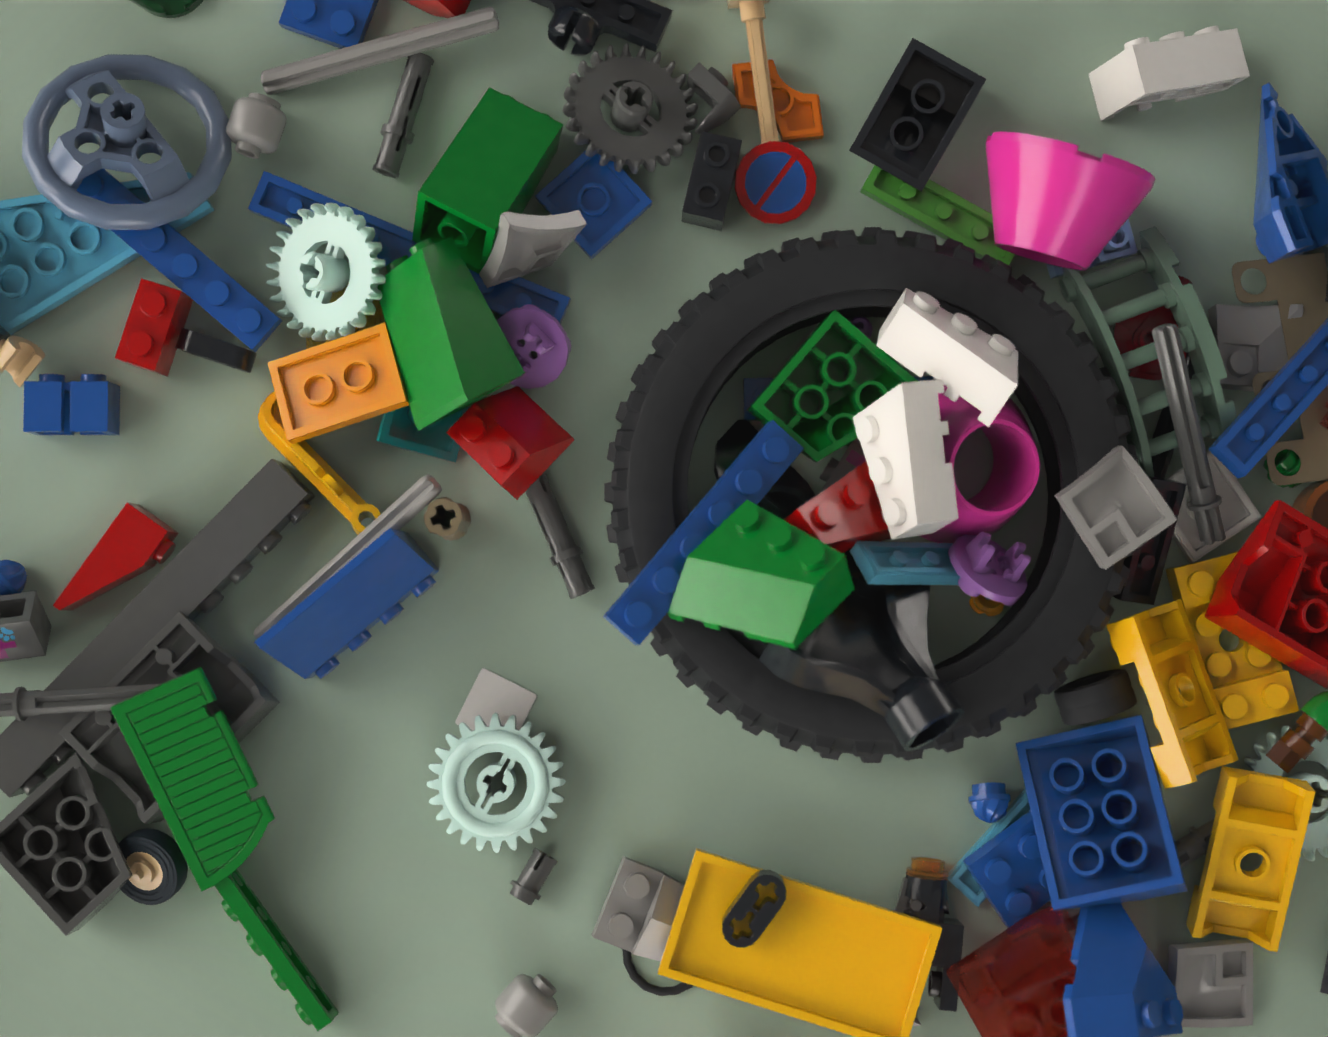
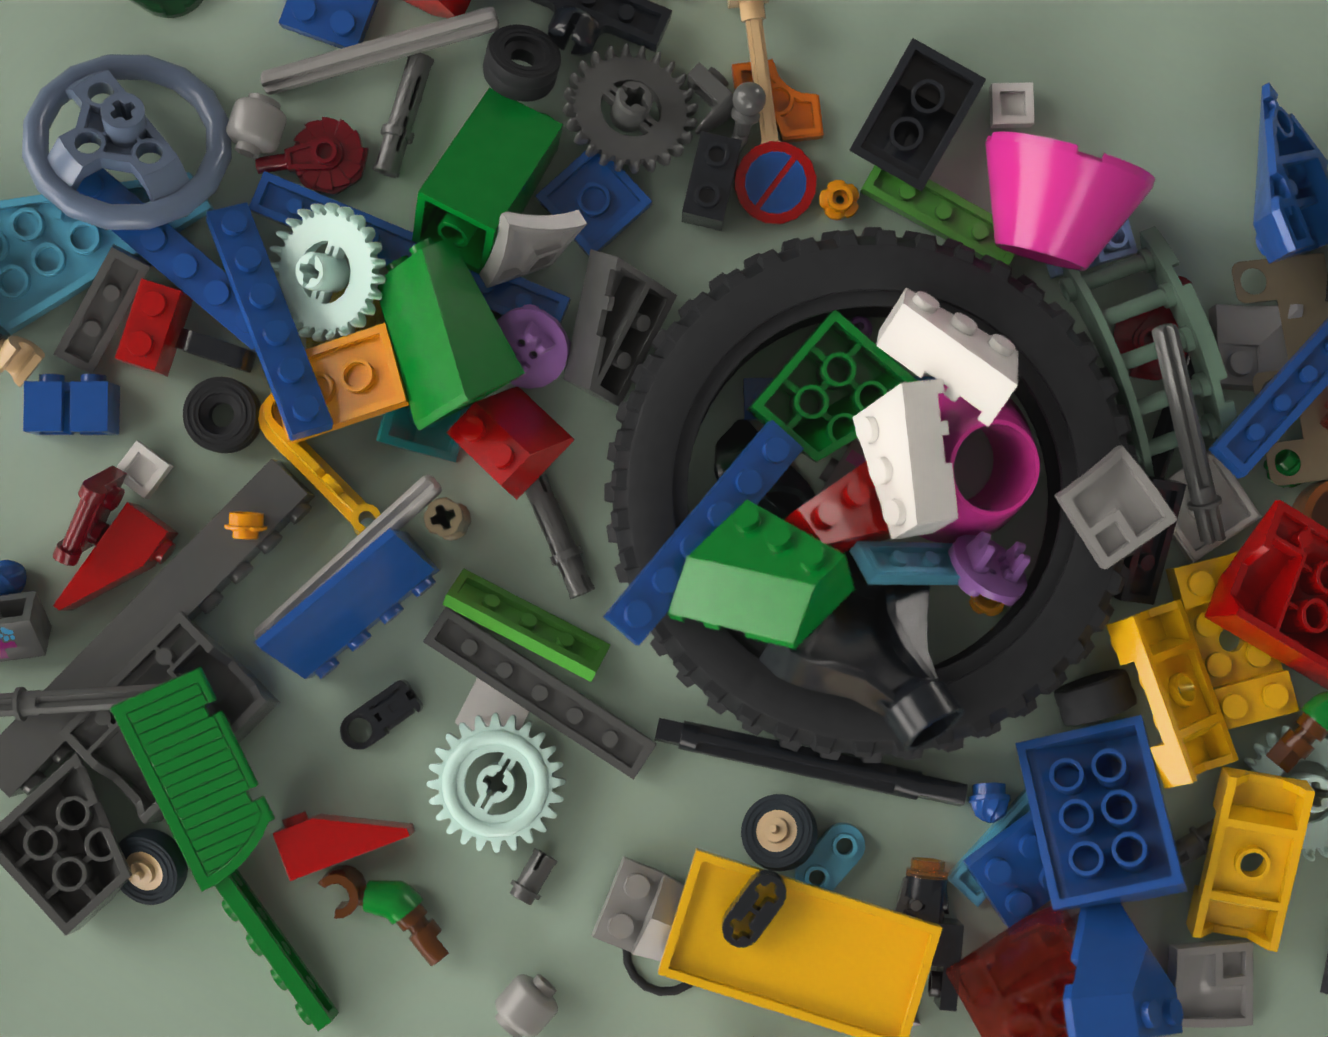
white wedge [1088,26,1250,121] -> none
none -> dark grey plate [53,244,152,374]
none -> dark red plate [53,465,127,566]
none -> white plate [116,440,174,500]
none -> black tyre [183,377,261,453]
none -> blue plate [206,202,333,441]
none -> light orange plate [224,511,267,539]
none -> dark red piece [255,117,369,195]
none -> red slope [272,811,415,881]
none -> reddish brown piece [317,865,449,966]
none -> black piece [340,680,423,750]
none -> dark grey plate [423,607,657,780]
none -> bright green plate [442,568,611,682]
none -> black tyre [483,24,561,102]
none -> dark grey wedge [563,249,677,407]
none -> black piece [654,718,968,806]
none -> dark grey bar [731,82,766,152]
none -> black wheel [741,794,818,872]
none -> medium azure plate [794,822,865,891]
none -> light orange plate [819,180,860,220]
none -> white plate [989,82,1034,128]

